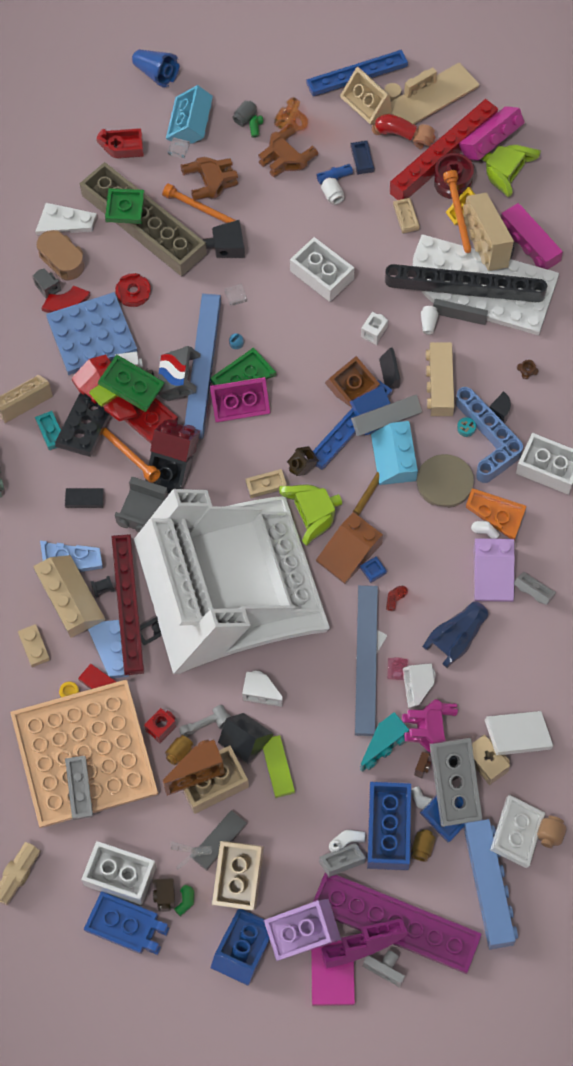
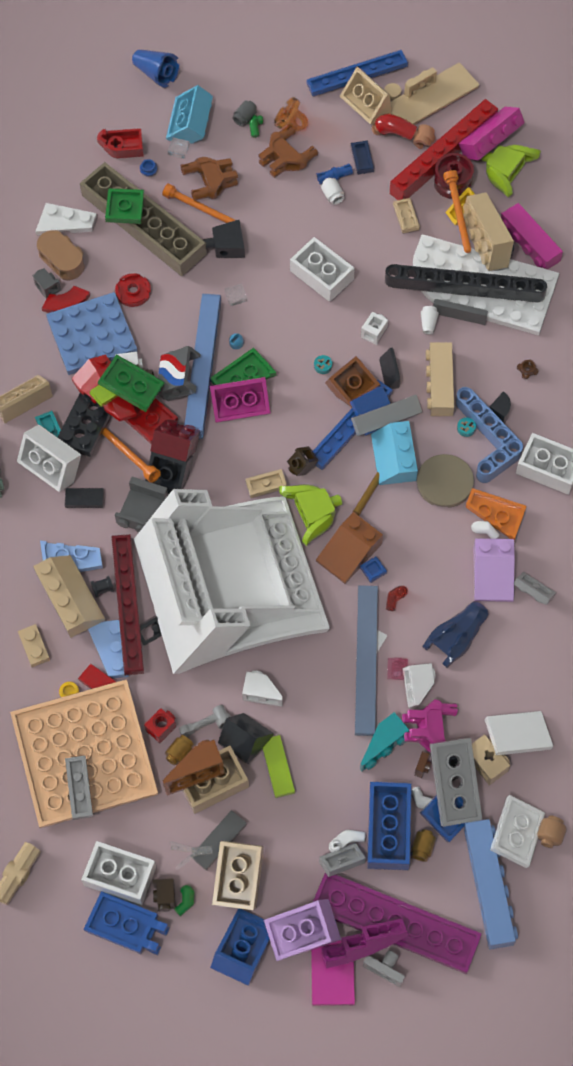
none -> white brick [17,425,81,492]
none -> blue plate [140,159,157,176]
none -> teal tile [314,355,332,374]

